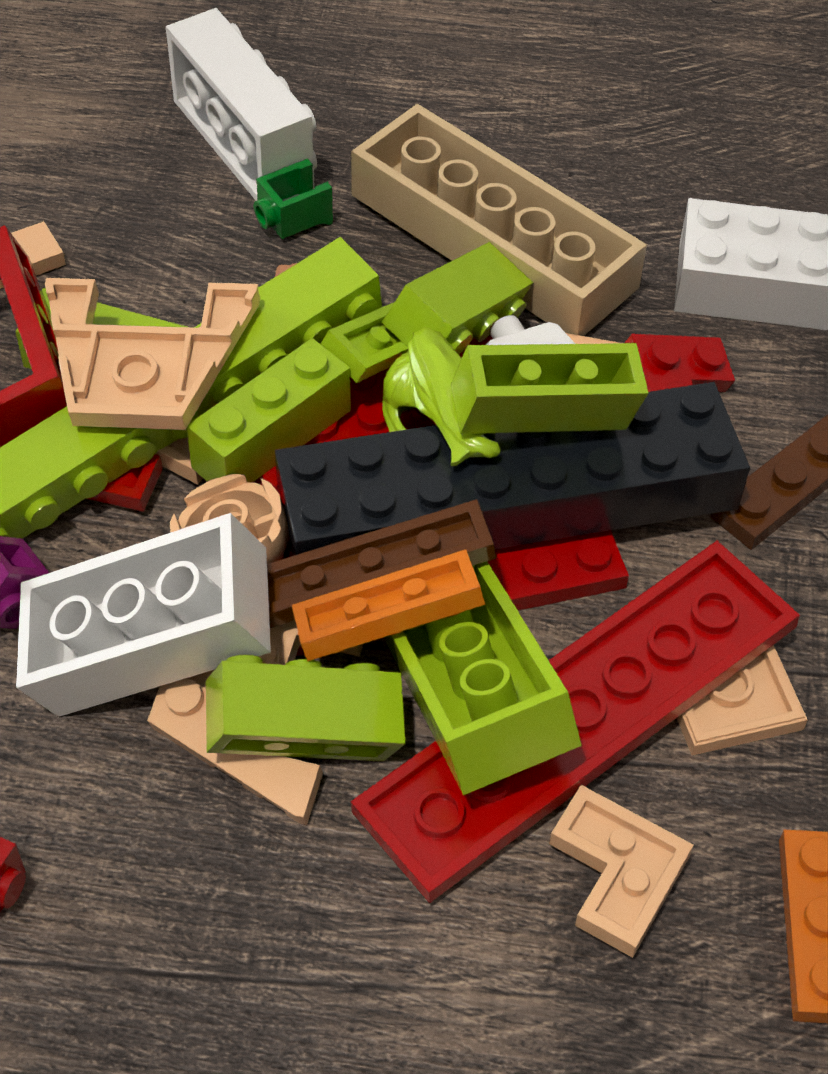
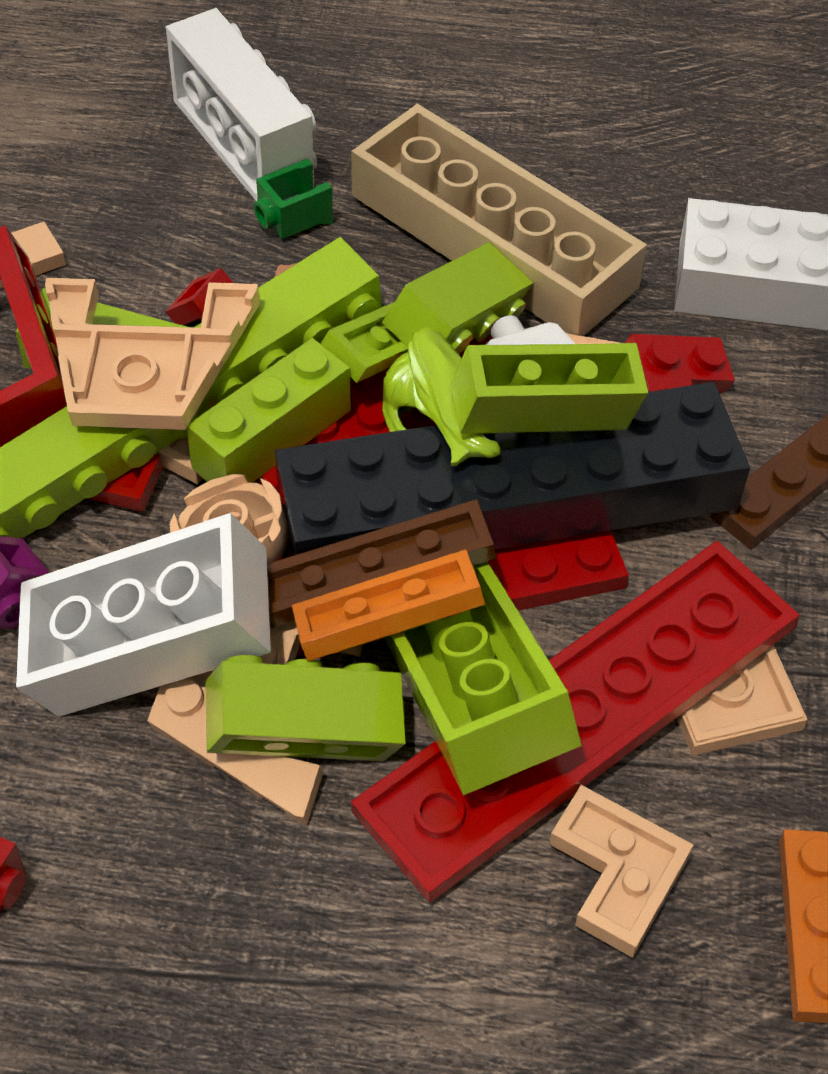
none -> red plate [165,268,233,325]

